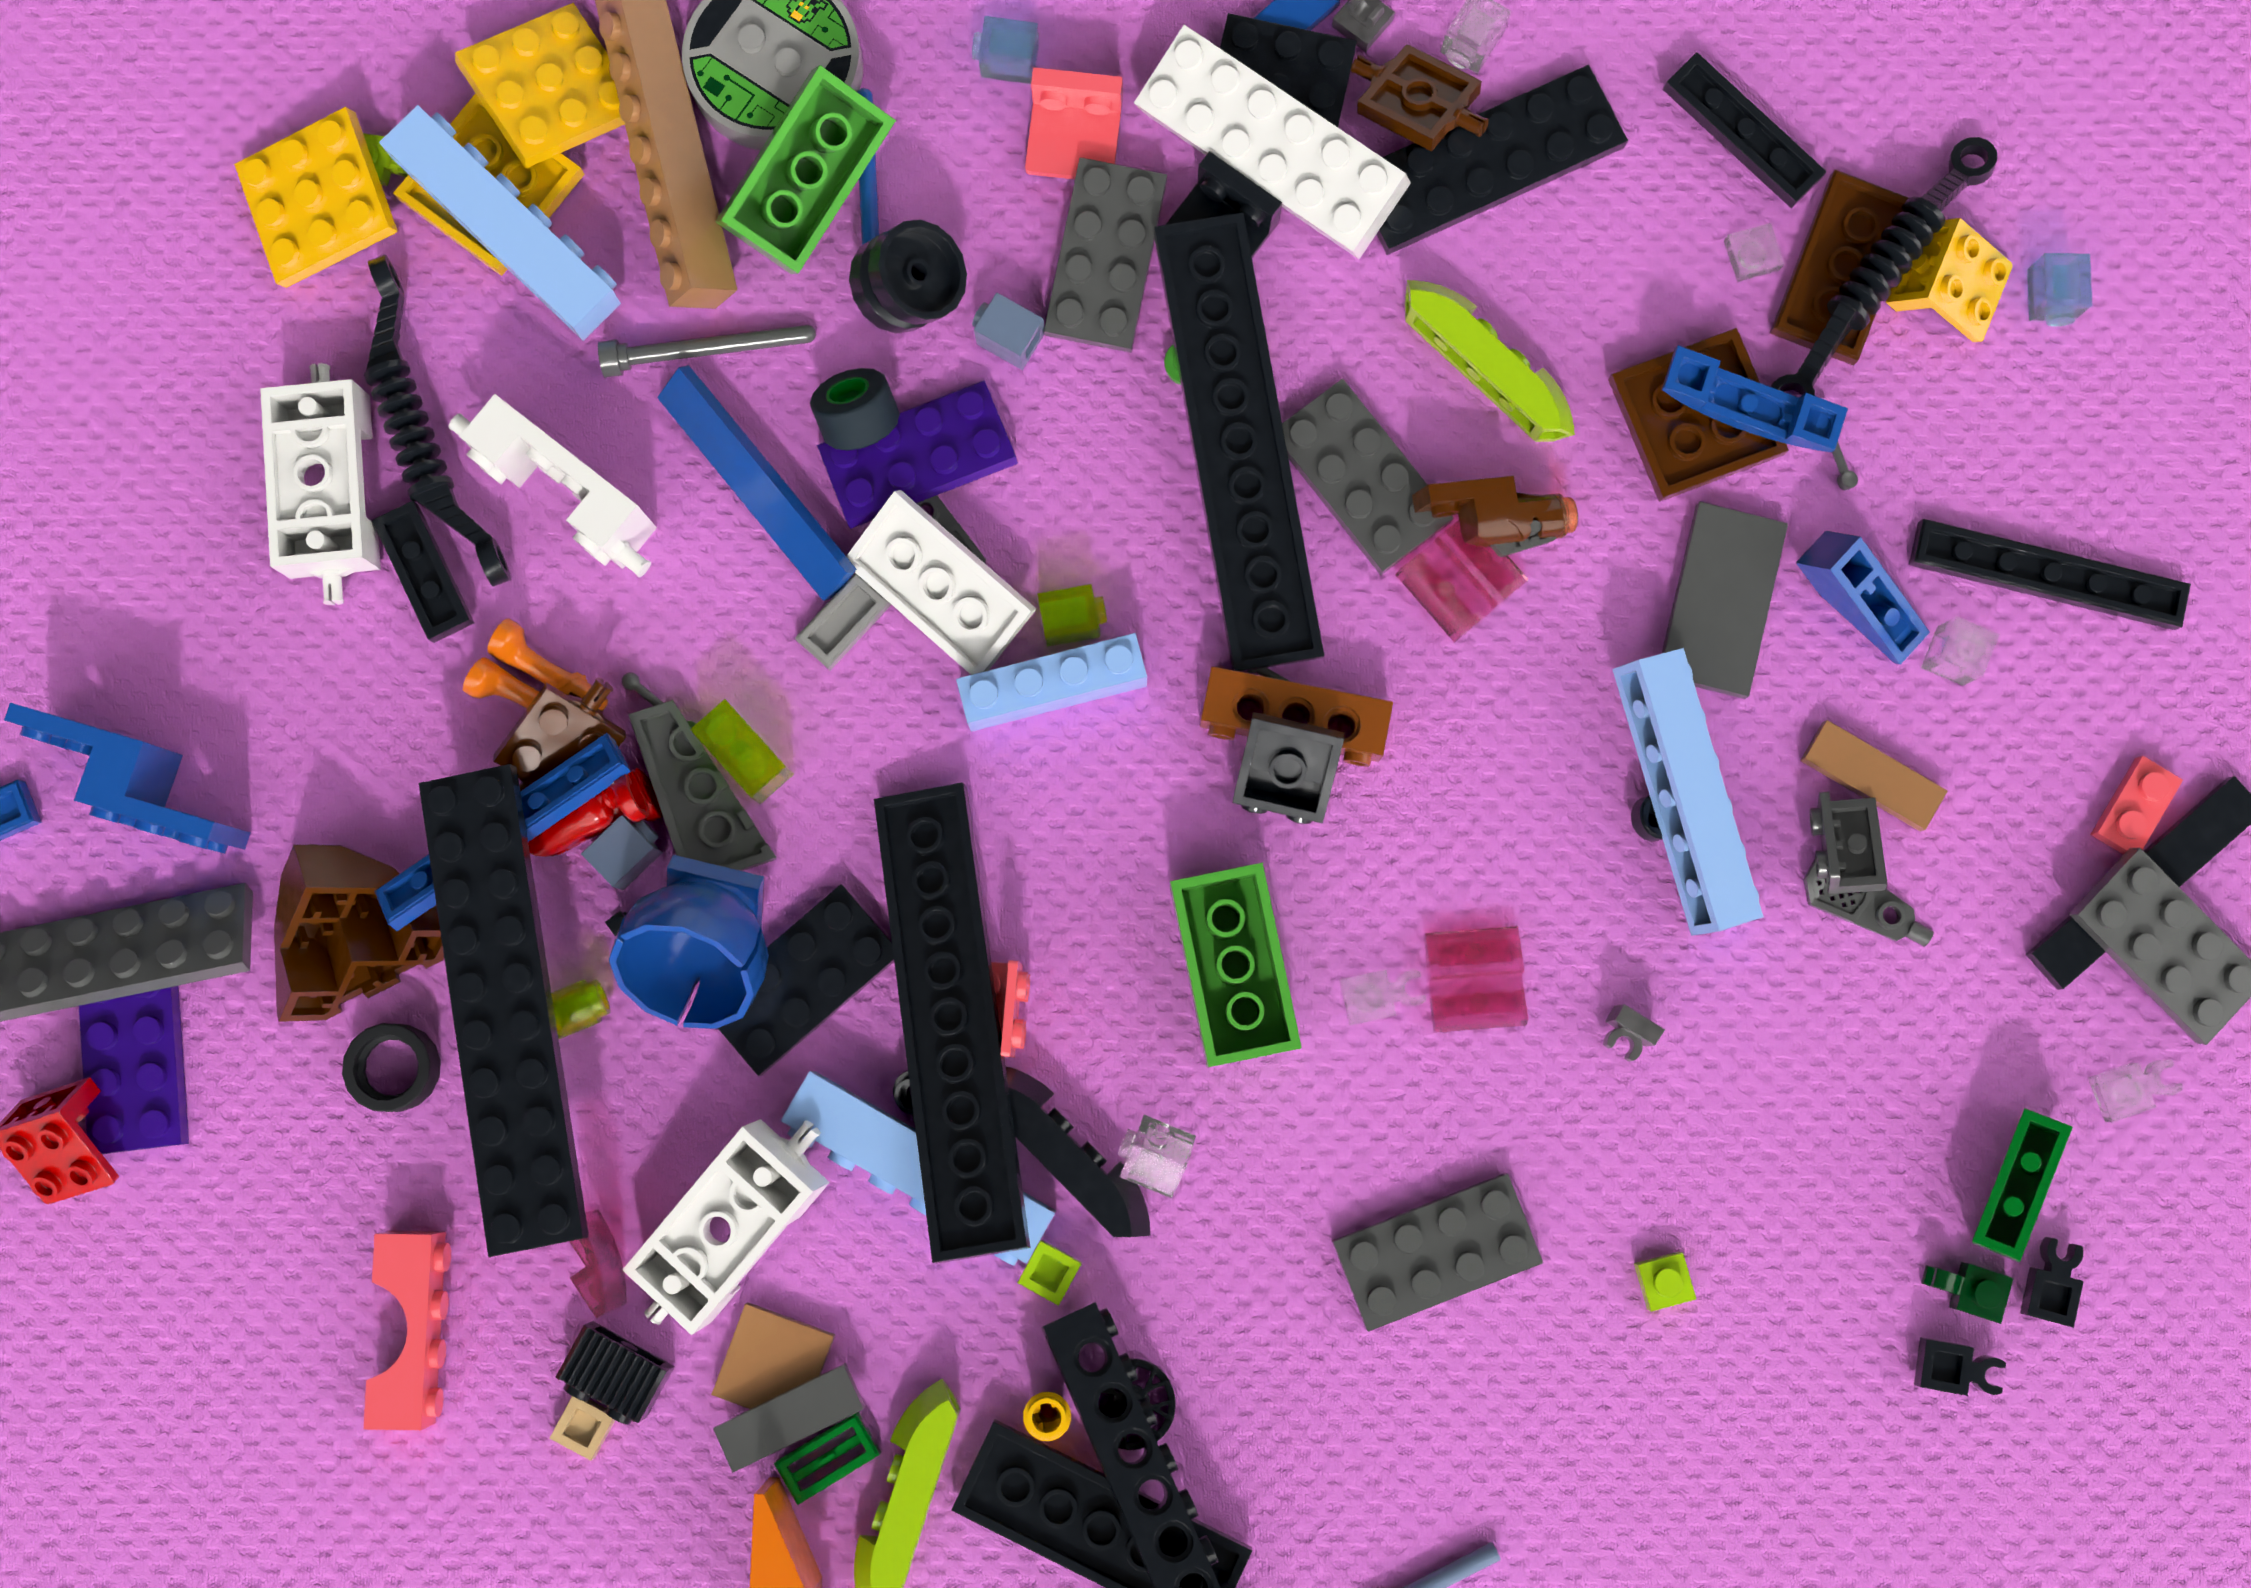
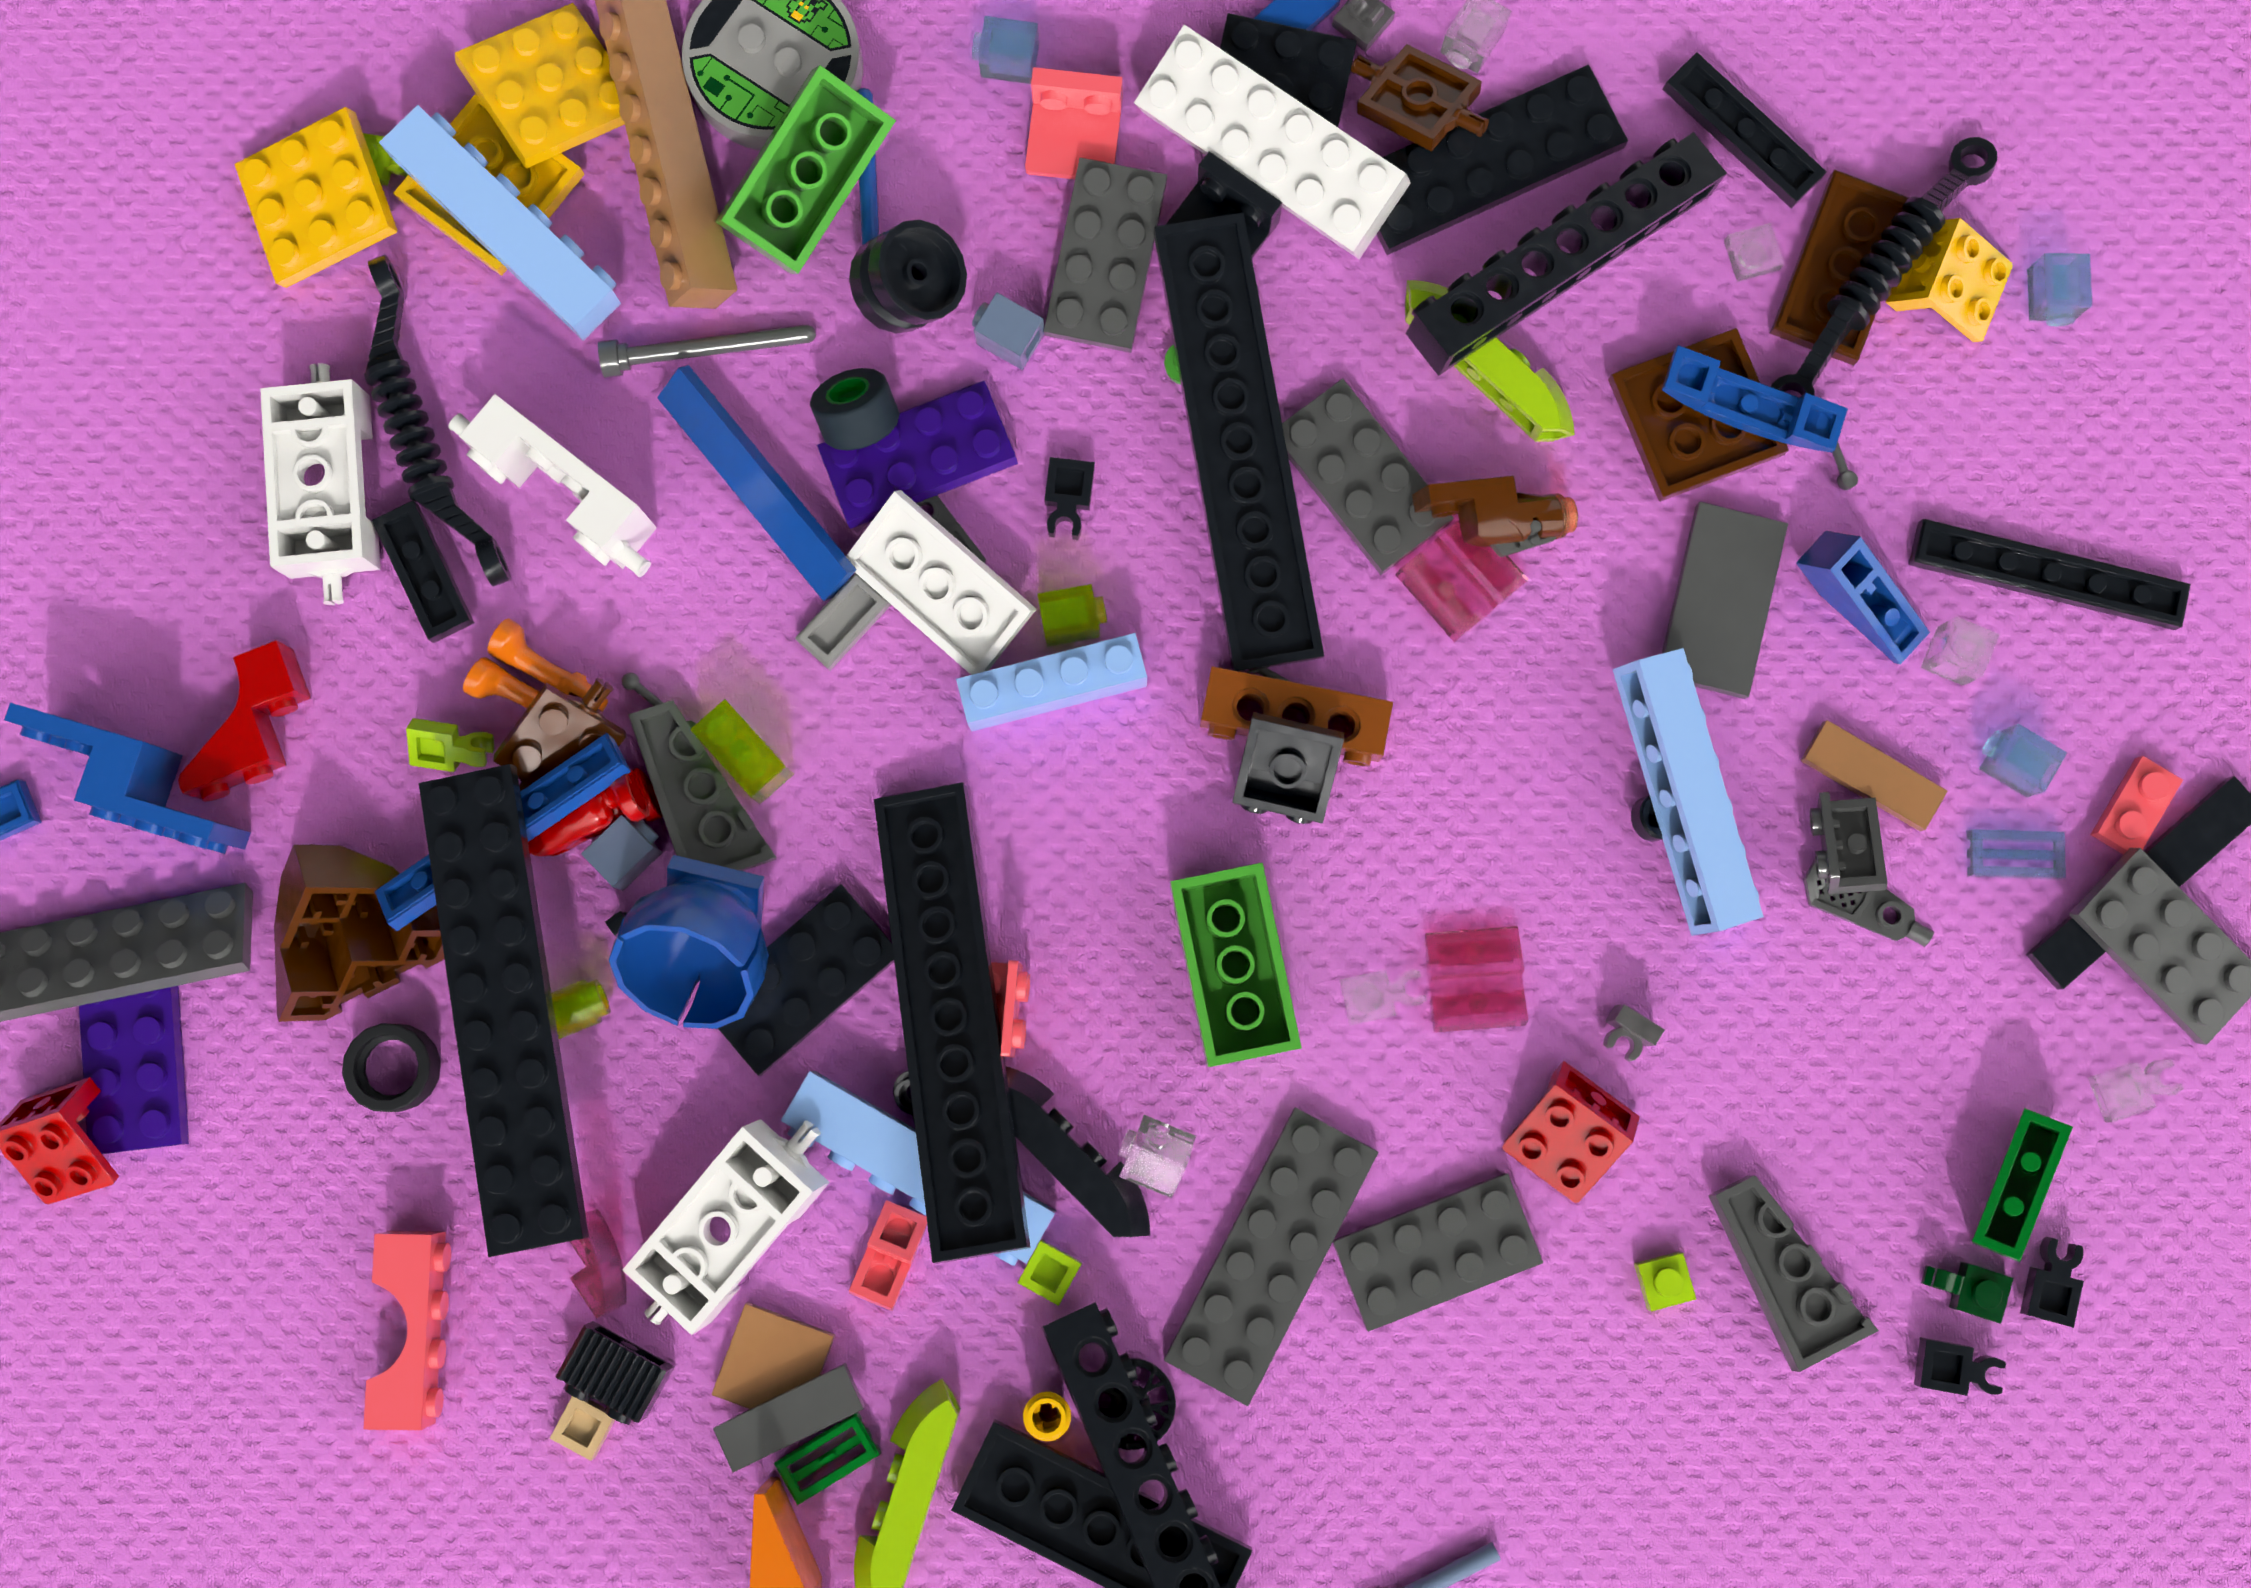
none -> red arch [178,640,311,802]
none -> lime plate [406,718,495,772]
none -> coral slope [849,1200,927,1311]
none -> black plate [1044,457,1095,540]
none -> dark grey plate [1164,1107,1379,1406]
none -> black brick [1405,132,1727,376]
none -> bracket [1502,1061,1640,1203]
none -> dark grey wing [1708,1175,1879,1372]
none -> clear light blue tile [1966,829,2066,879]
none -> clear light blue brick [1979,724,2067,797]

